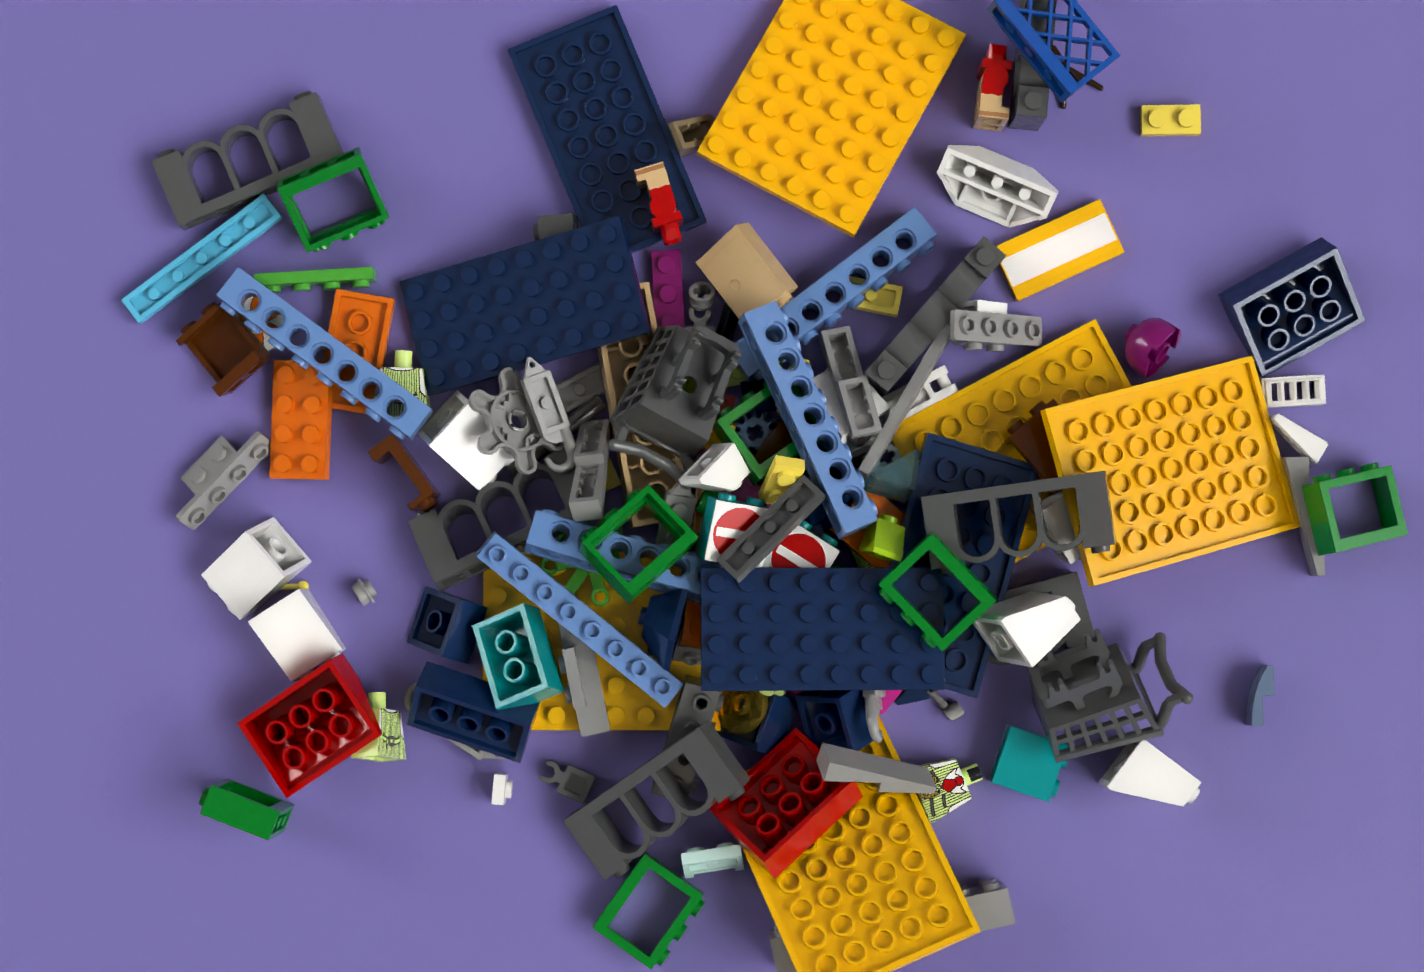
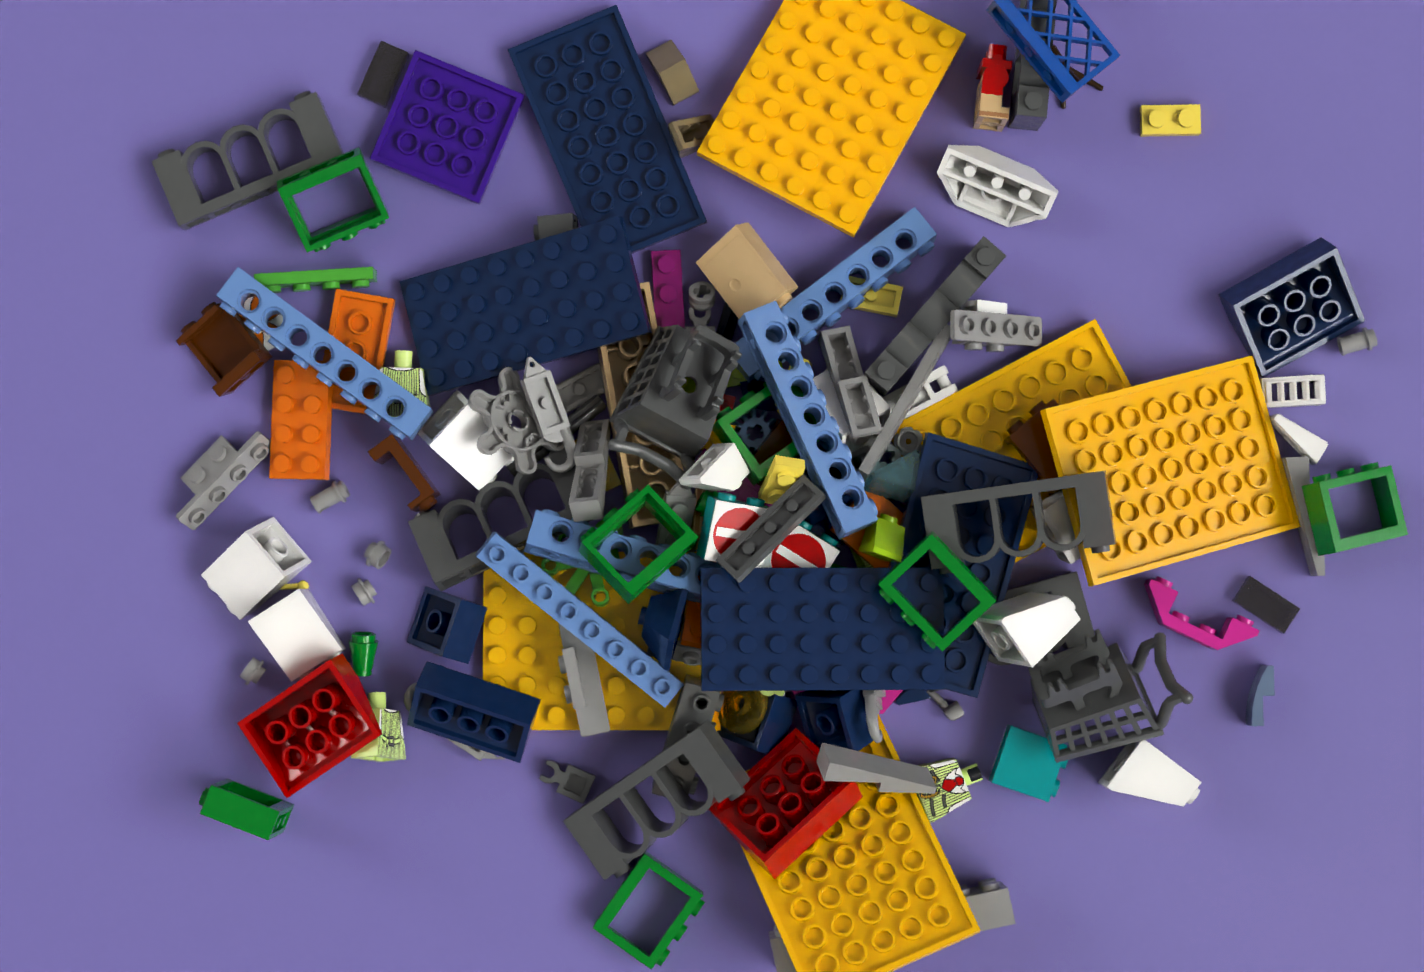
medium azure plate [121,193,283,324] -> none
teal slope [472,603,564,710] -> none
white plate [491,772,513,805] -> none
red hips [634,161,683,247] -> none
light aqua plate [681,842,744,879] -> none
tile [996,199,1125,302] -> none
magenta cylinder [1124,318,1181,378] -> none
none -> light grey plate [240,657,266,685]
none -> light grey pin [310,480,350,514]
none -> green cone [349,632,379,677]
none -> clear smoke tile [357,41,409,108]
none -> light grey plate [364,541,391,569]
none -> dark purple plate [370,50,525,205]
none -> dark tan slope [645,40,699,105]
none -> light grey plate [893,427,923,456]
none -> dark pink slope [1144,576,1260,650]
none -> clear smoke tile [1232,576,1300,634]
none -> light grey pin [1337,327,1377,356]

